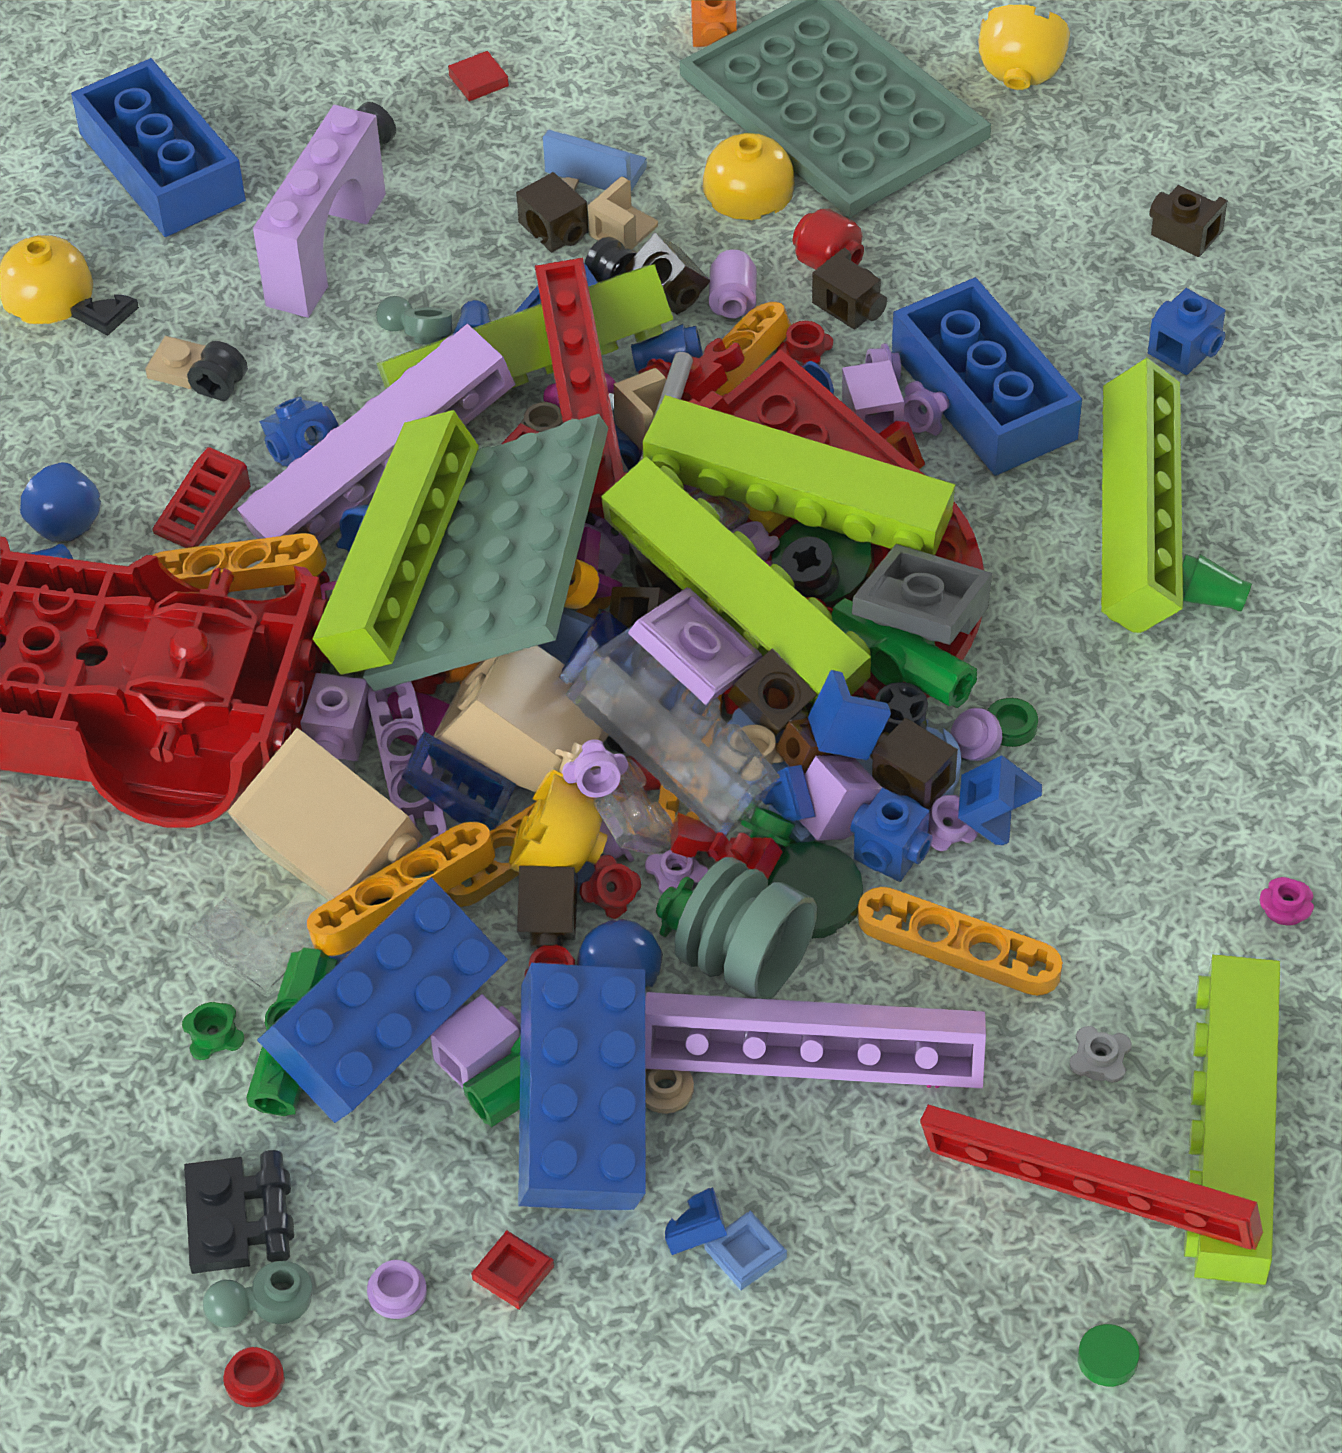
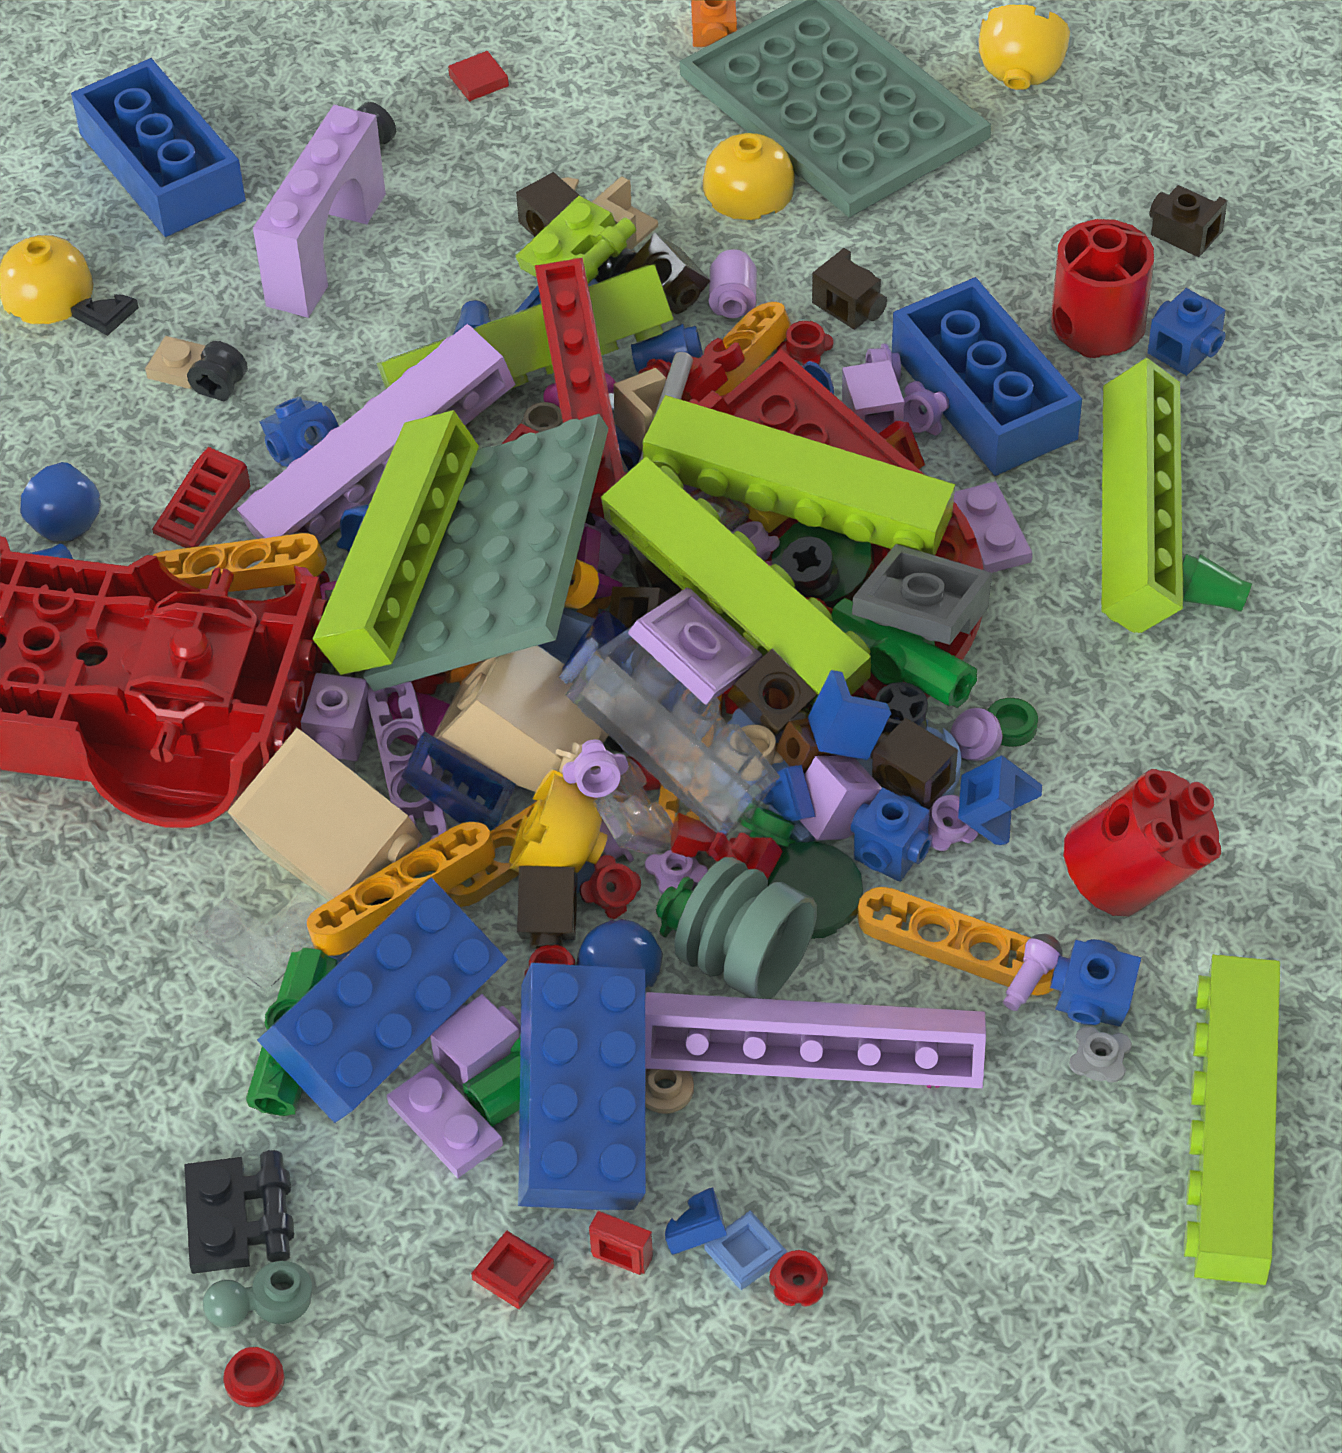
green plate [182,1002,244,1060] -> none
lavender plate [367,1260,427,1319] -> none
sand green plate [376,296,452,345] -> none
medium blue panel [543,130,647,191] -> none
red head [792,208,864,270] -> none
red tile [920,1104,1263,1250] -> none
green tile [1078,1324,1140,1387] -> none
dark pink plate [1259,877,1314,925] -> none
none -> lavender plate [387,1063,503,1178]
none -> lime plate [515,196,637,284]
none -> red tile [589,1211,653,1275]
none -> red plate [769,1250,828,1307]
none -> lavender plate [954,481,1032,573]
none -> lavender piece [1003,933,1063,1011]
none -> blue brick [1050,939,1142,1027]
none -> red cylinder [1051,219,1154,358]
none -> red cylinder [1063,769,1221,917]

